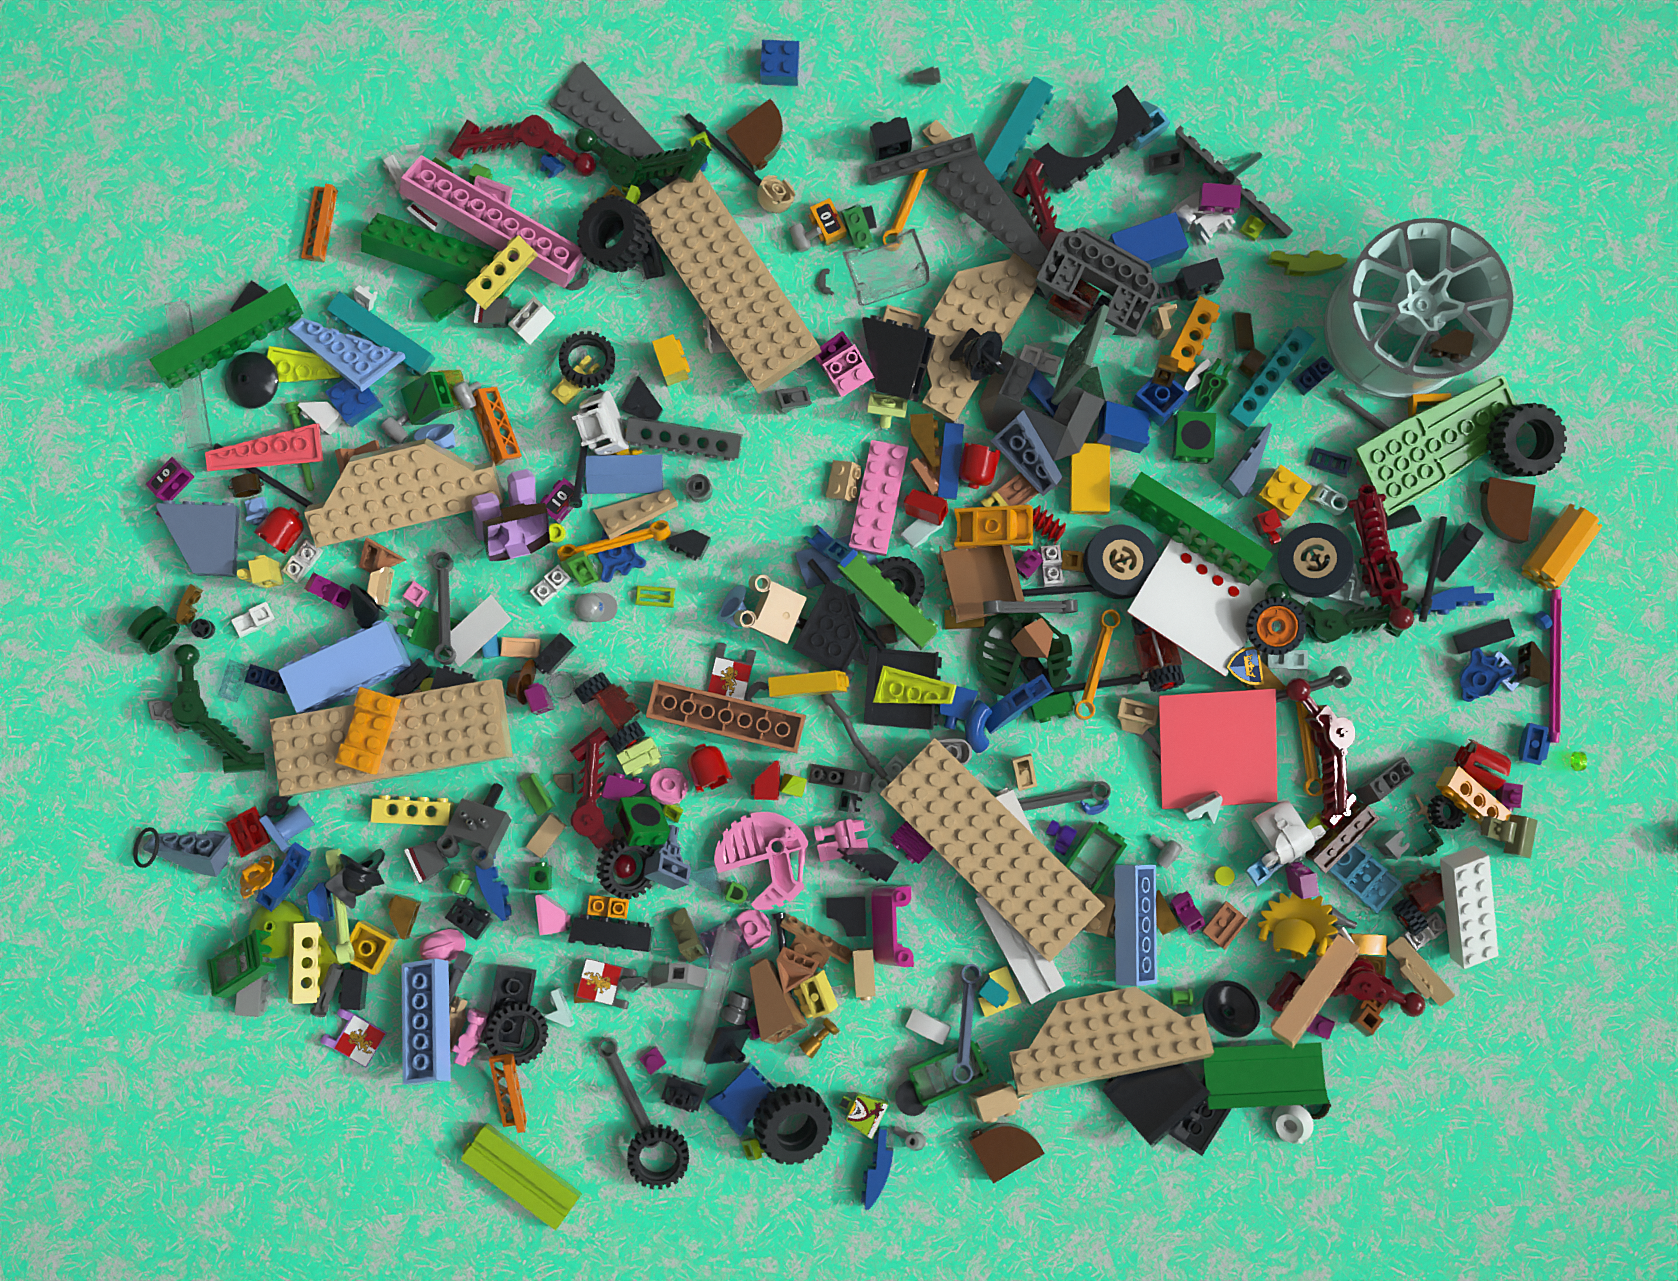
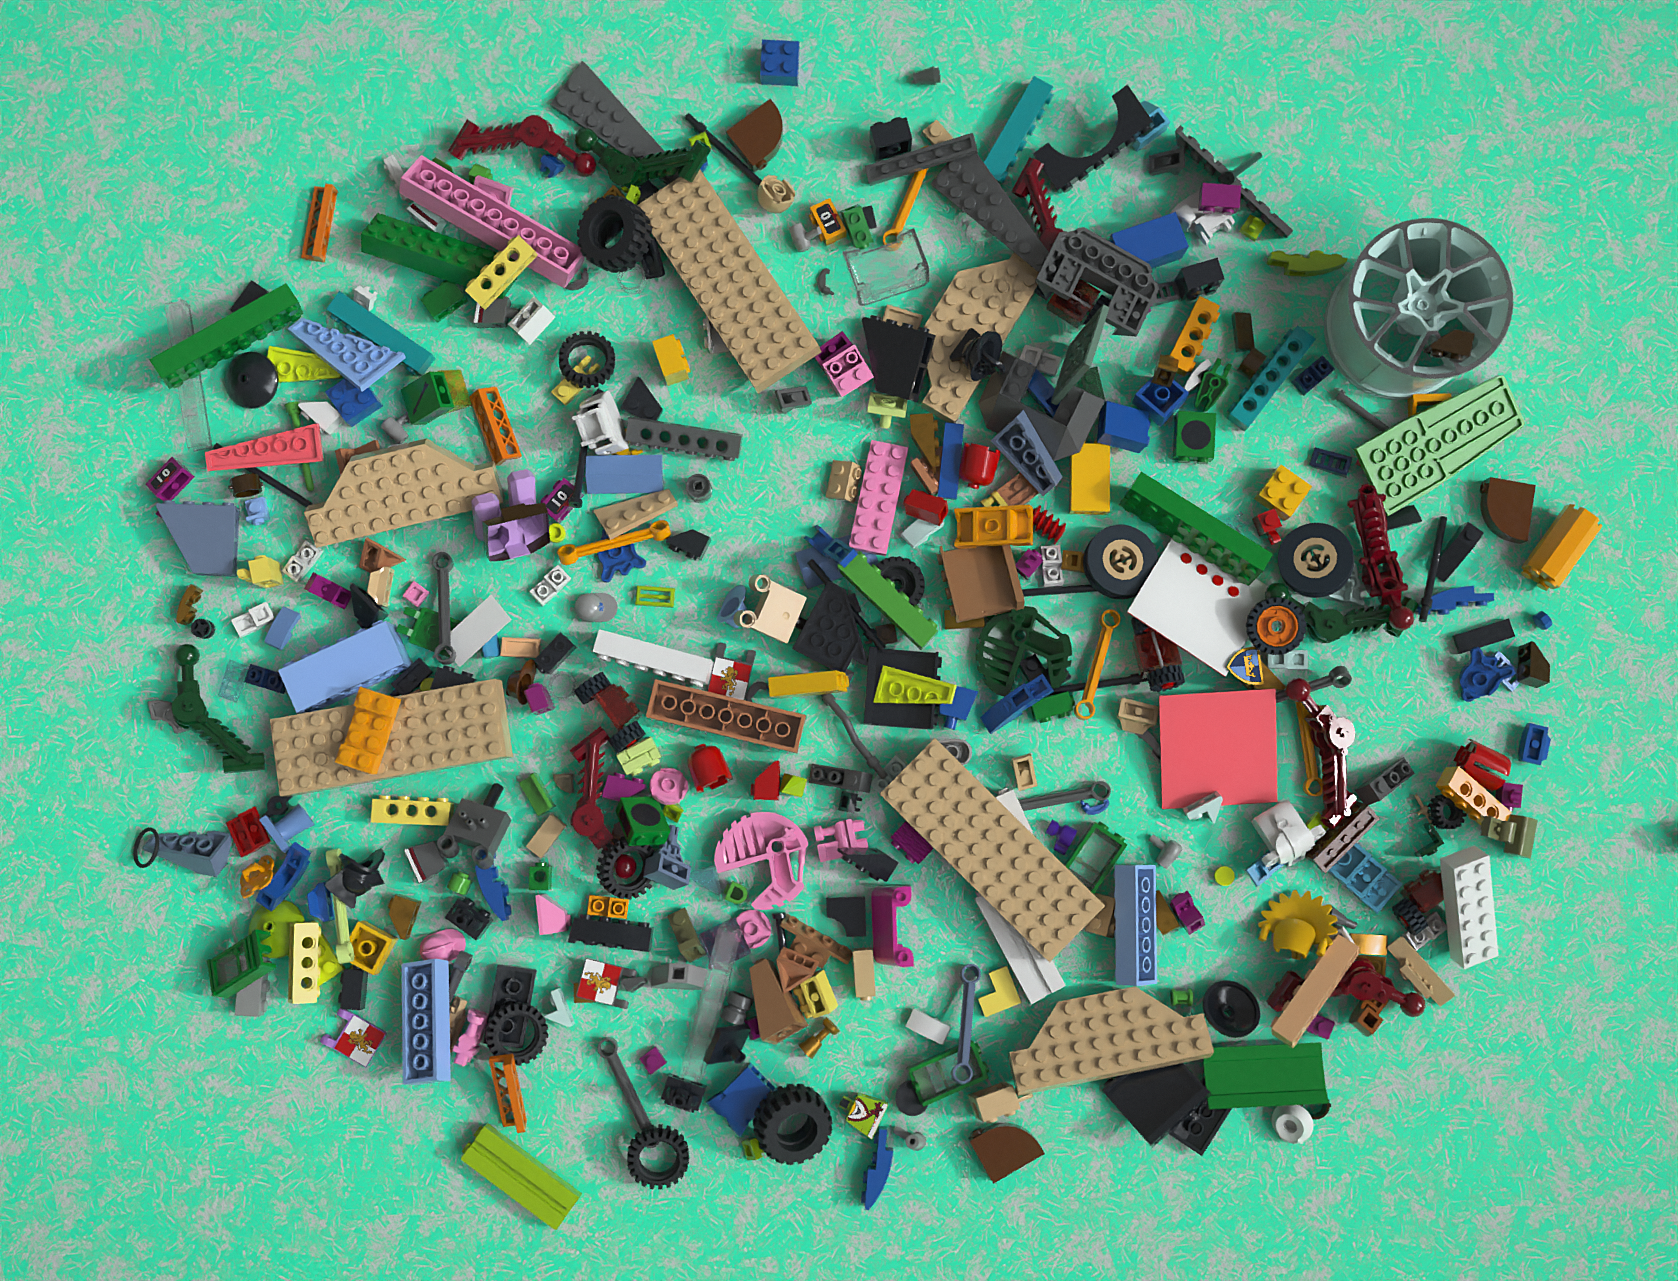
dark green wheel [127,606,180,655] -> none
red cylinder [254,507,304,555] -> none
dark grey piece [310,963,344,1018] -> none
light blue piece [414,424,456,449] -> none
clear brick [443,516,484,559] -> none
light grey piece [452,381,481,410] -> none
bright green slope [560,551,599,587] -> none
blue cylinder [965,700,992,753] -> none
teal brick [977,976,1009,1008] -> none
dark grey piece [983,600,1078,615] -> none
nougat slope [1011,618,1054,658] -> none
tan bracket [1151,303,1177,340] -> none
nougat plate [1202,901,1249,950] -> none
sand blue wedge [1221,423,1272,499] -> none
magenta brick [1285,862,1320,899] -> none
light aqua piece [1309,483,1348,515] -> none
light grey hinge [1374,830,1410,859] -> none
black tyre [1486,403,1567,477] -> none
dark pink piece [1548,589,1562,743] -> none
clear neon green tile [1571,751,1587,771] -> none
none -> medium blue slope [264,606,301,651]
none -> white brick [593,629,714,687]

